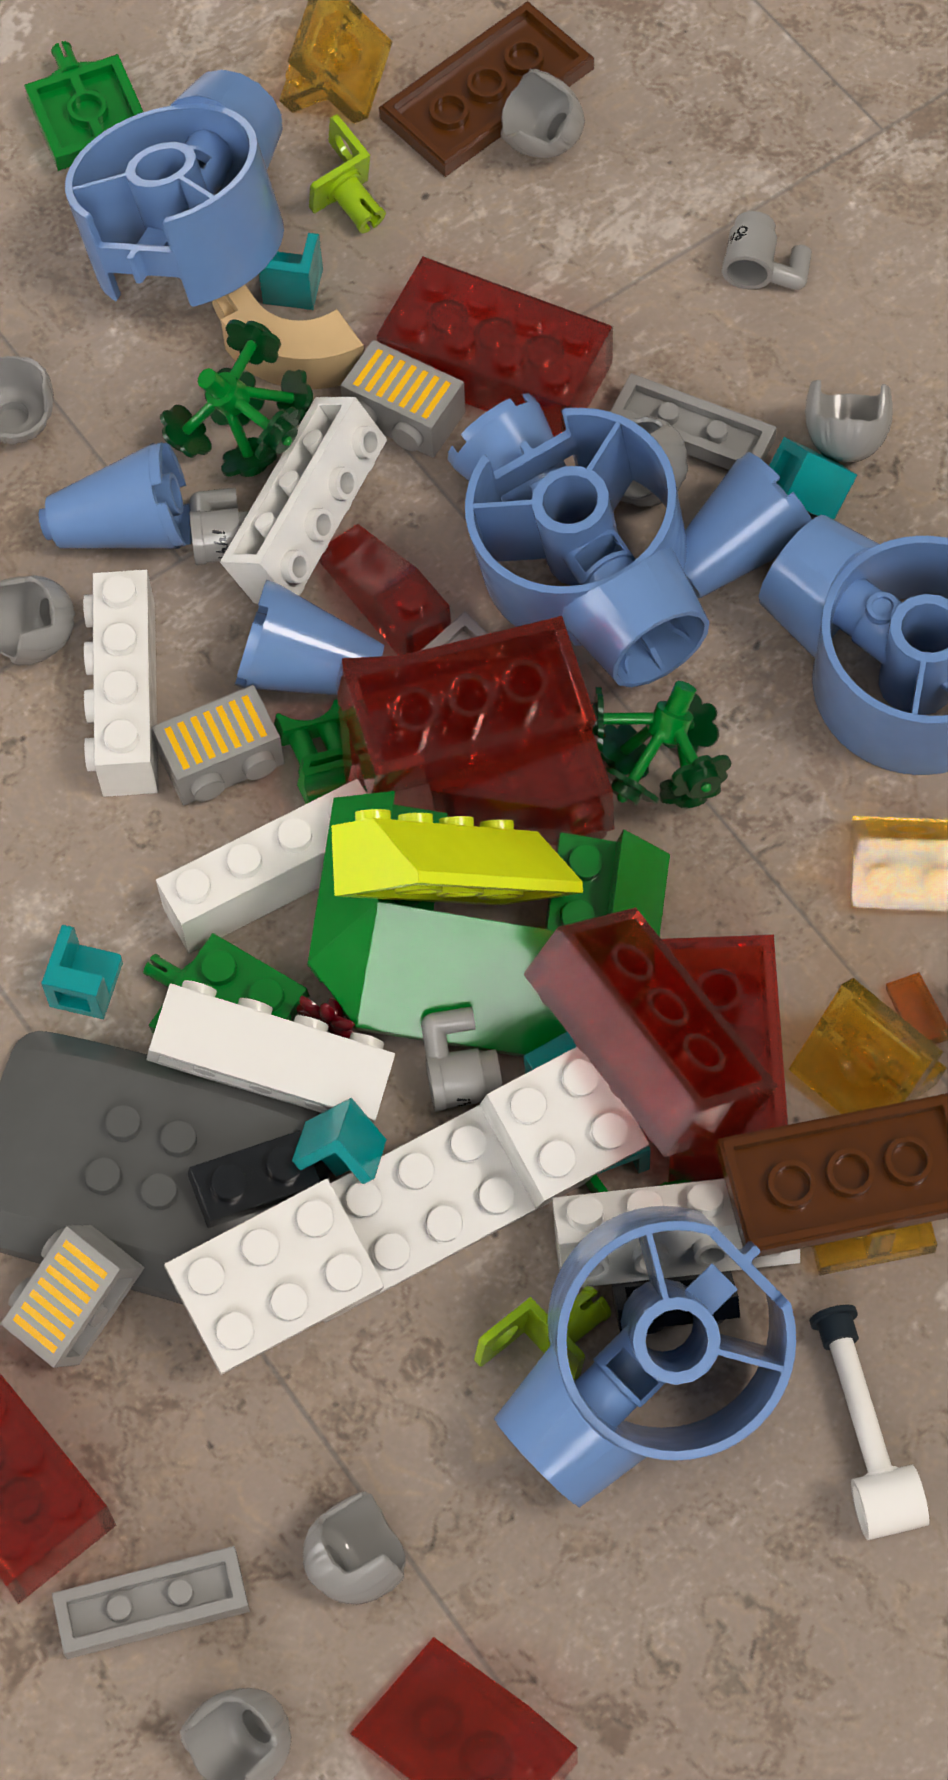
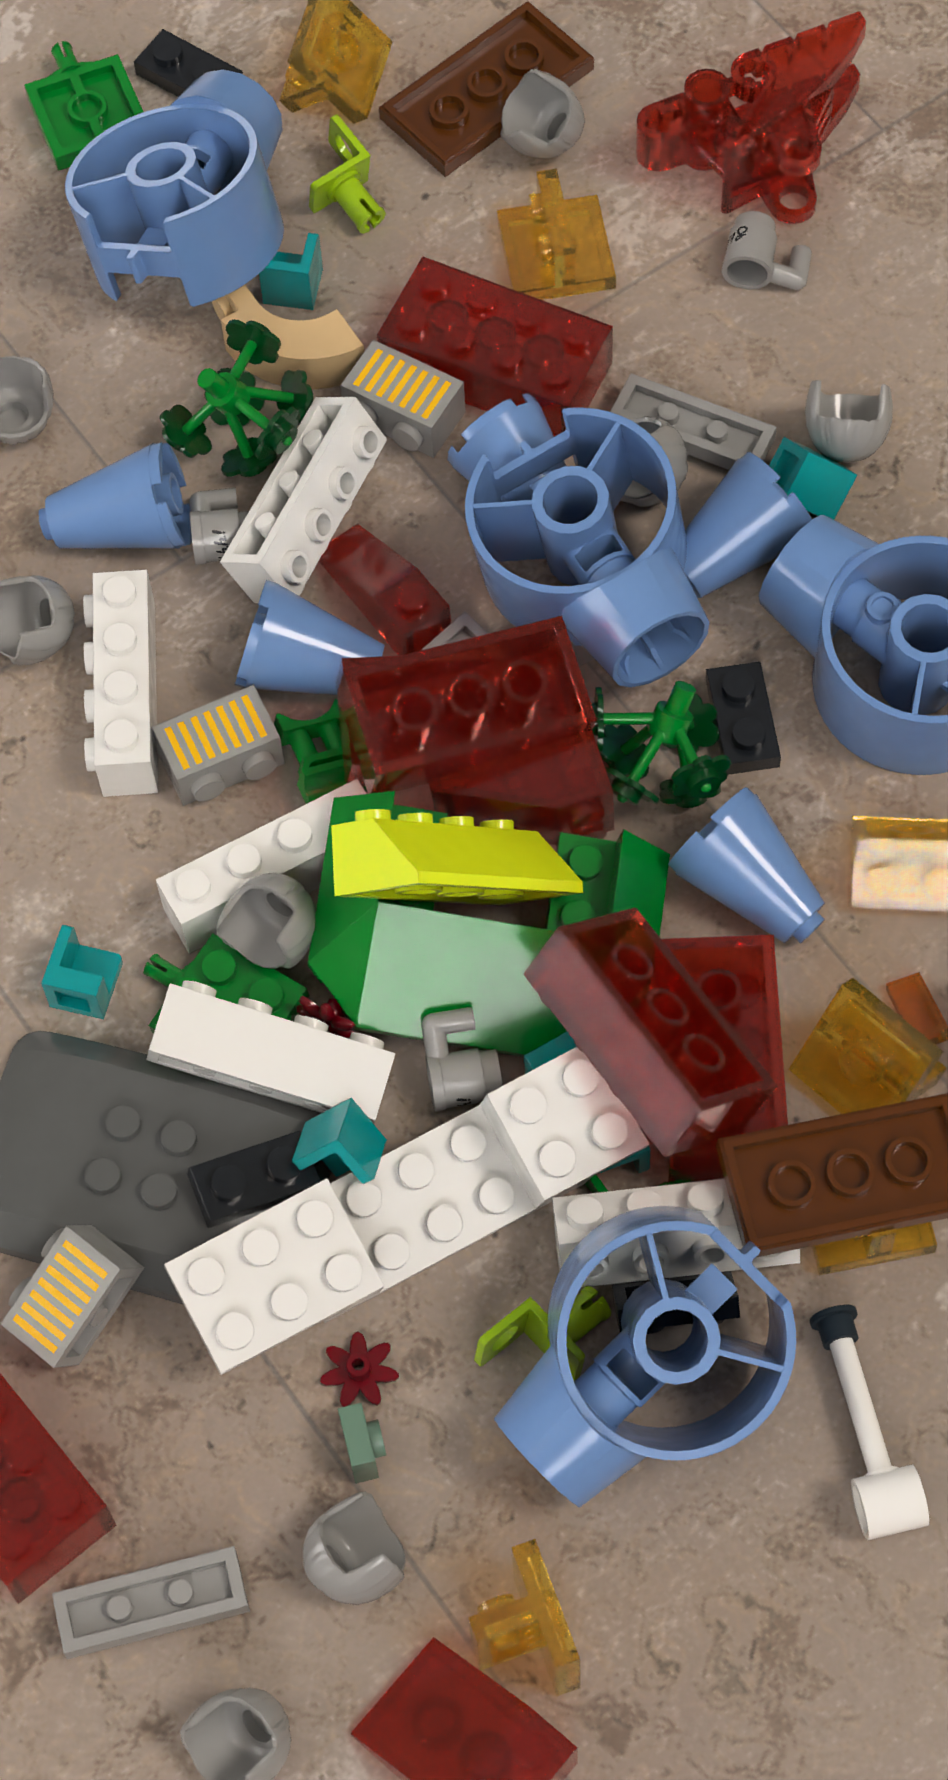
none -> black plate [134,29,243,97]
none -> light grey hair [216,873,316,969]
none -> dark red plant [320,1331,399,1407]
none -> sand green plate [337,1403,387,1484]
none -> clear yellow bracket [468,1539,580,1696]
none -> clear yellow bracket [497,168,616,304]
none -> clear red piece [636,11,866,224]
none -> medium blue cone [668,787,825,943]
none -> black plate [705,661,781,775]

